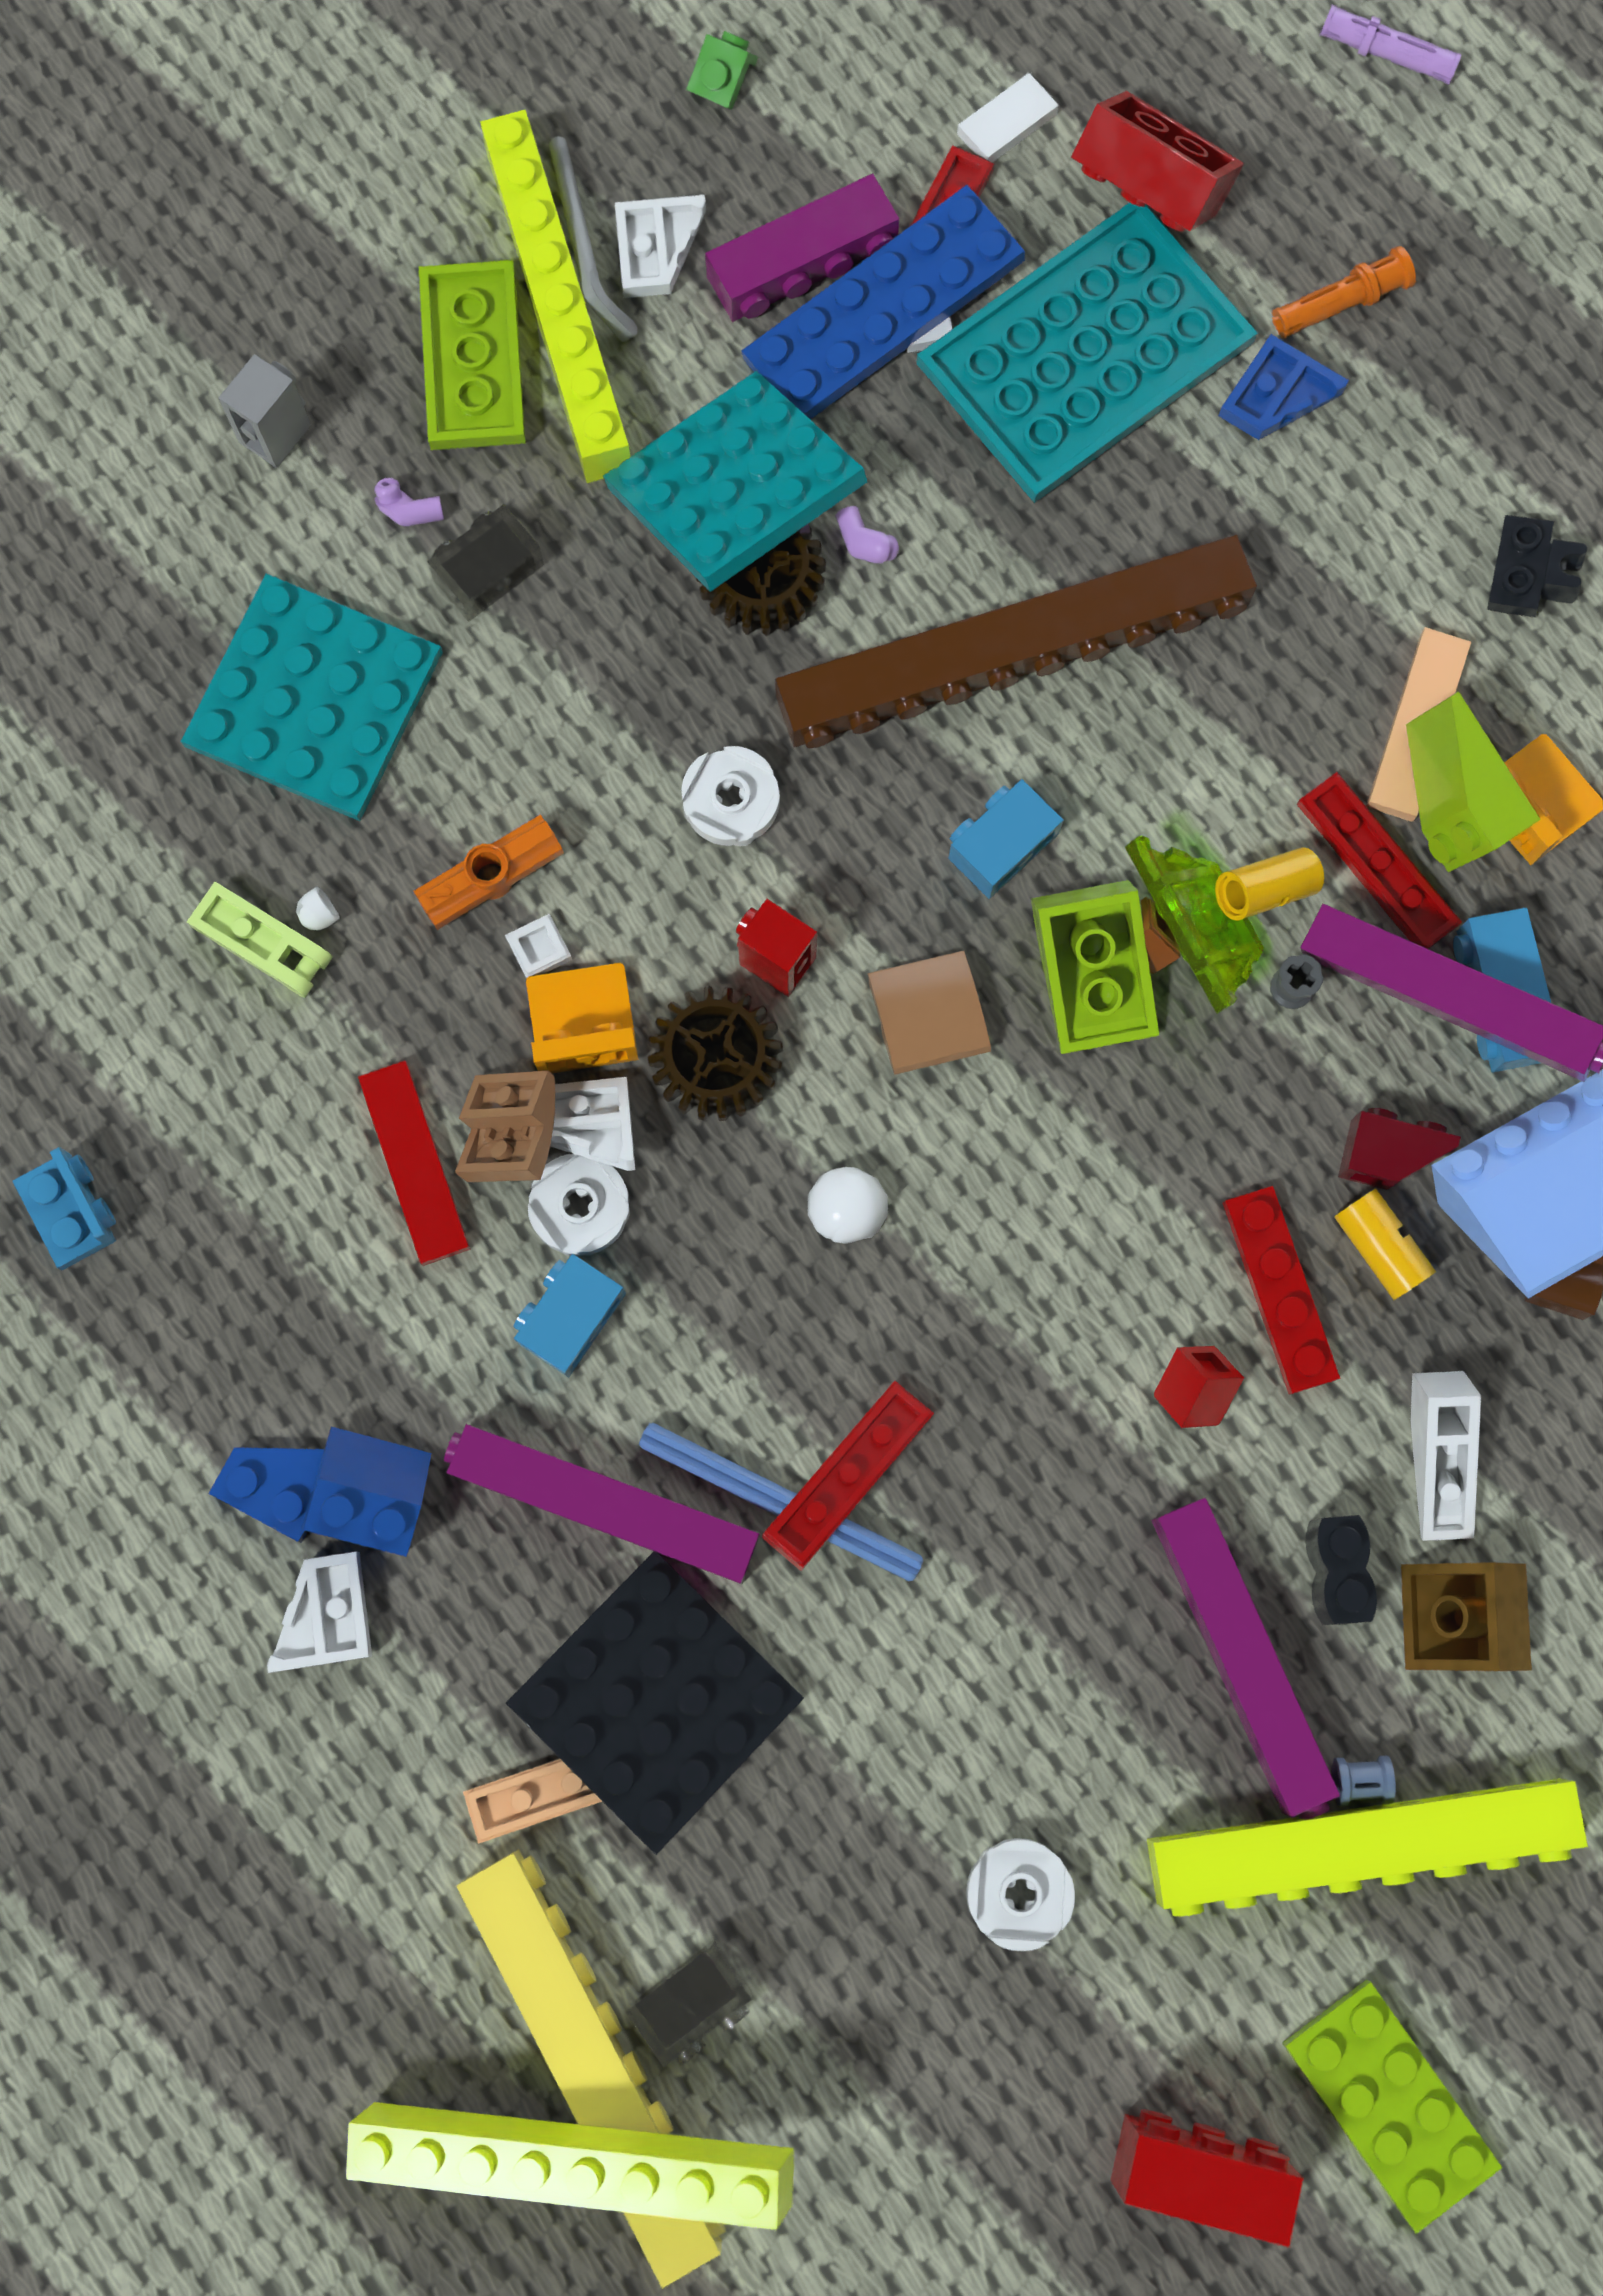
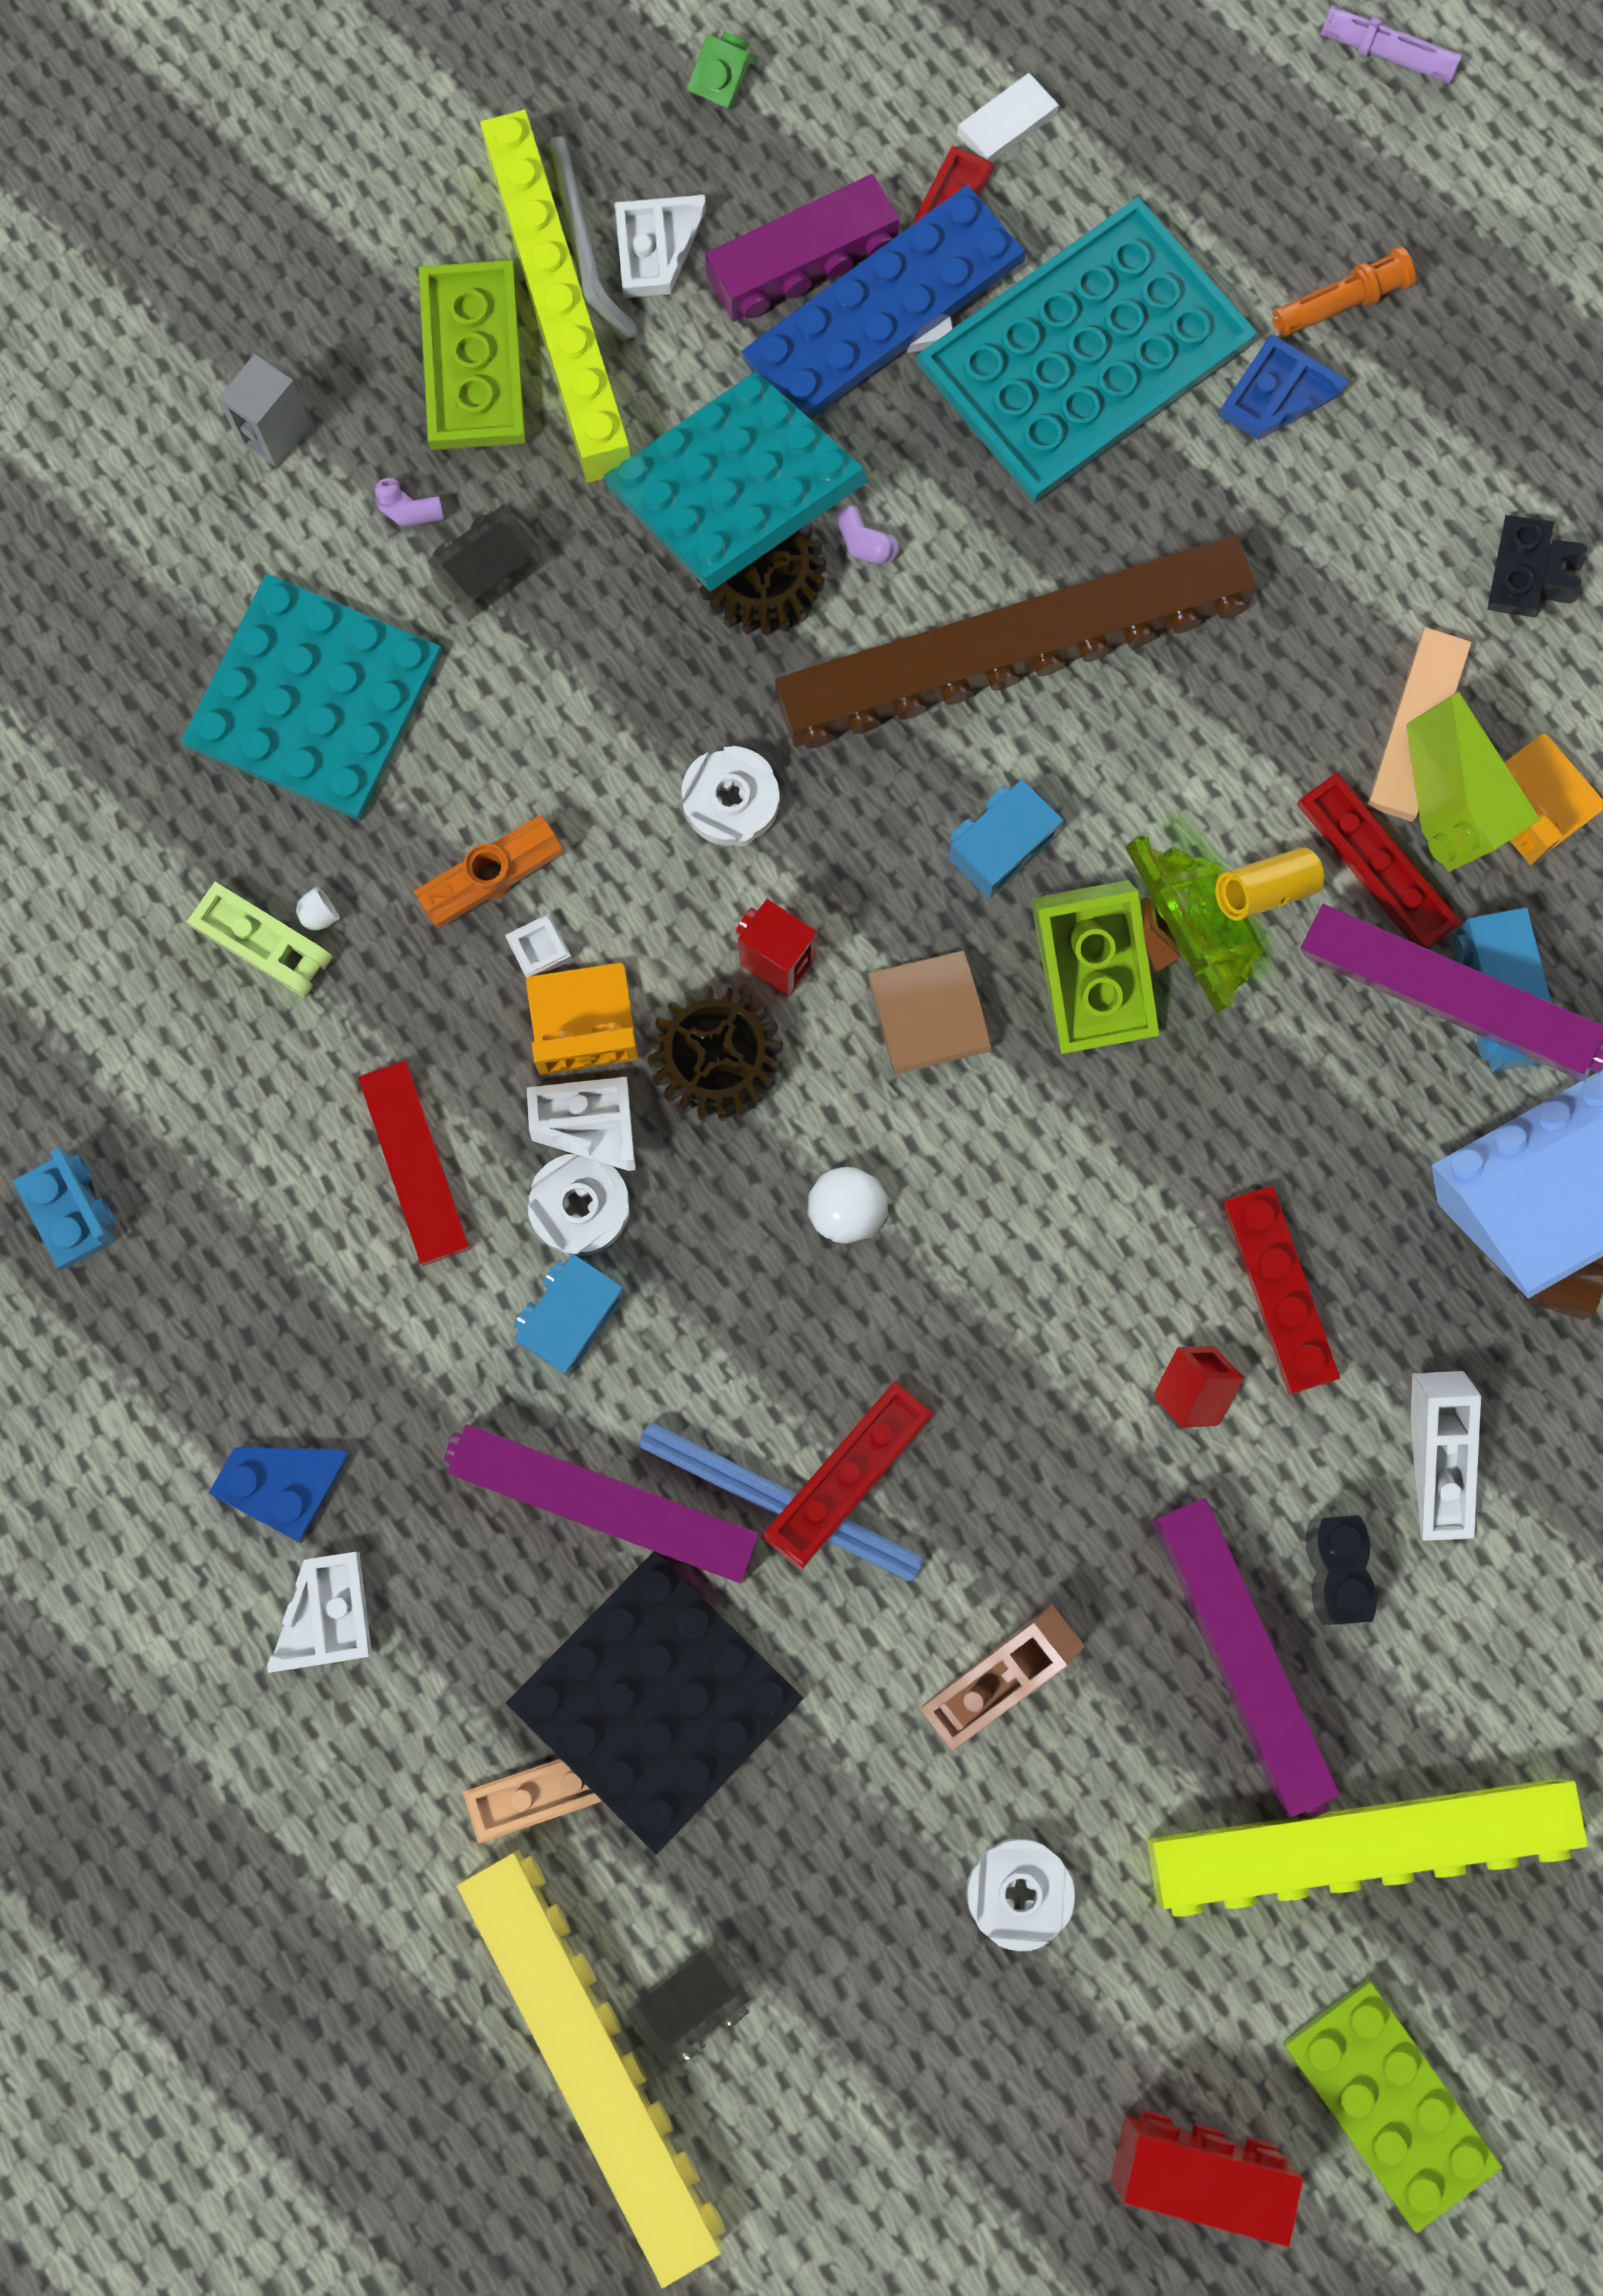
blue slope [301,1426,432,1557] -> none
neon yellow brick [346,2102,794,2230] -> none
medium nougat slope [455,1071,555,1182] -> none
red brick [1071,91,1245,232] -> none
dark grey bush [1270,954,1323,1009] -> none
sand blue bush [1332,1755,1396,1806] -> none
yellow pin [1334,1188,1436,1300] -> none
dark red slope [1338,1108,1461,1190] -> none
pearl gold slope [1401,1562,1532,1671] -> none
none -> nougat slope [920,1604,1085,1751]

